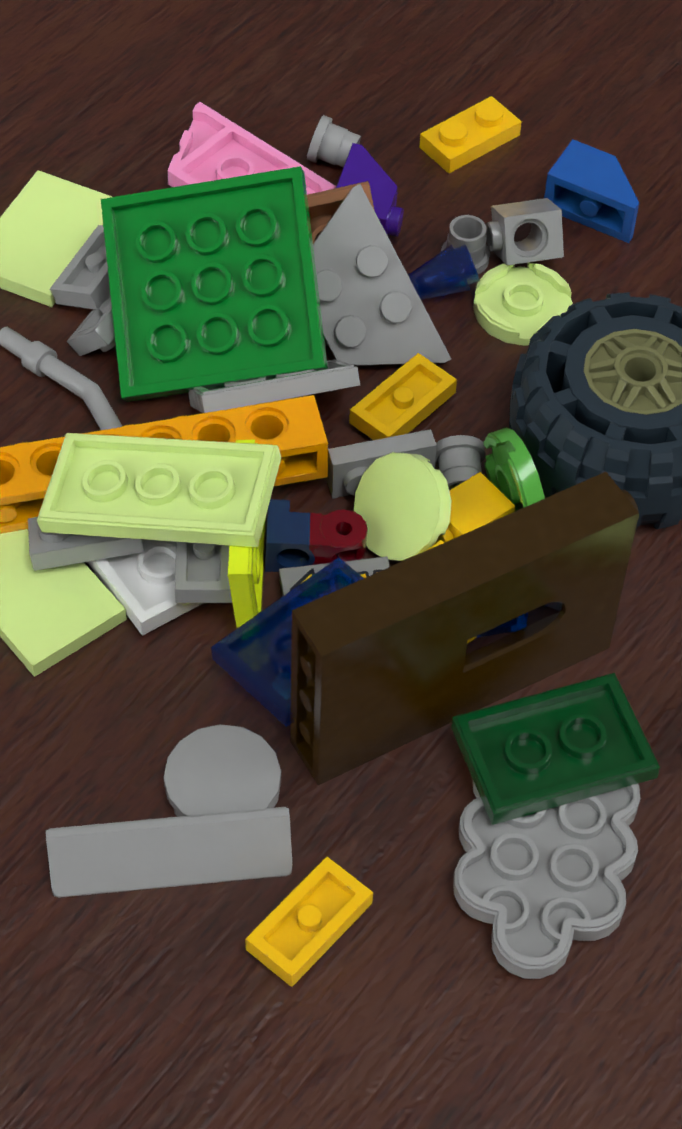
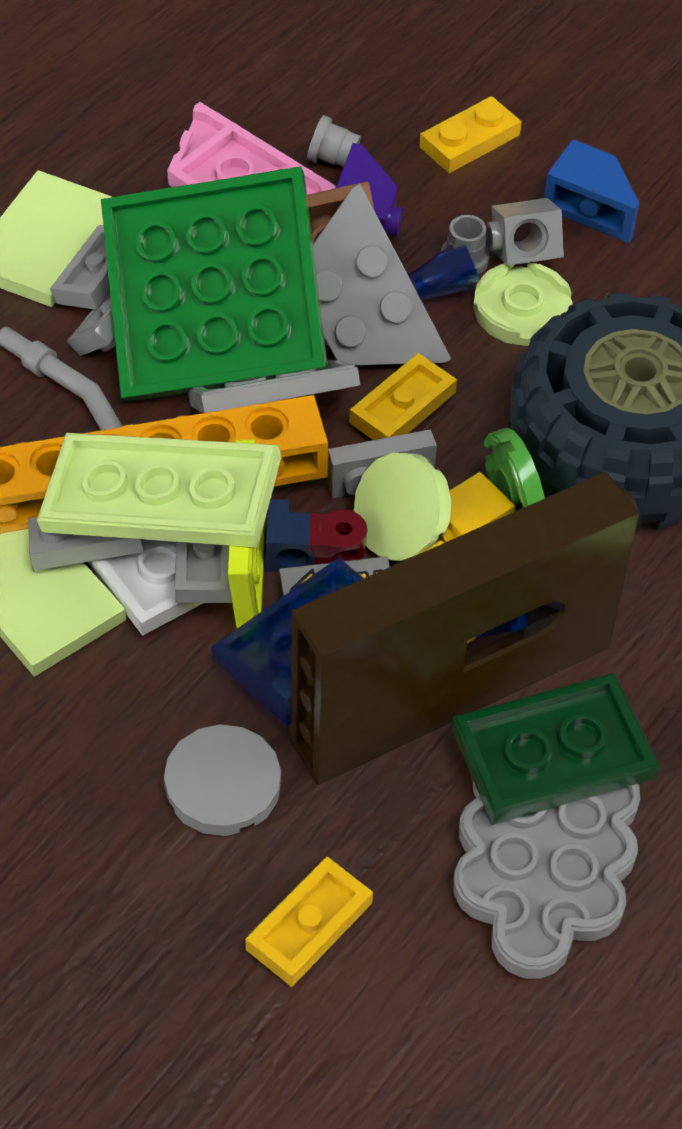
light grey slope [46,807,293,898] -> none
light grey piece [435,435,486,491] -> none

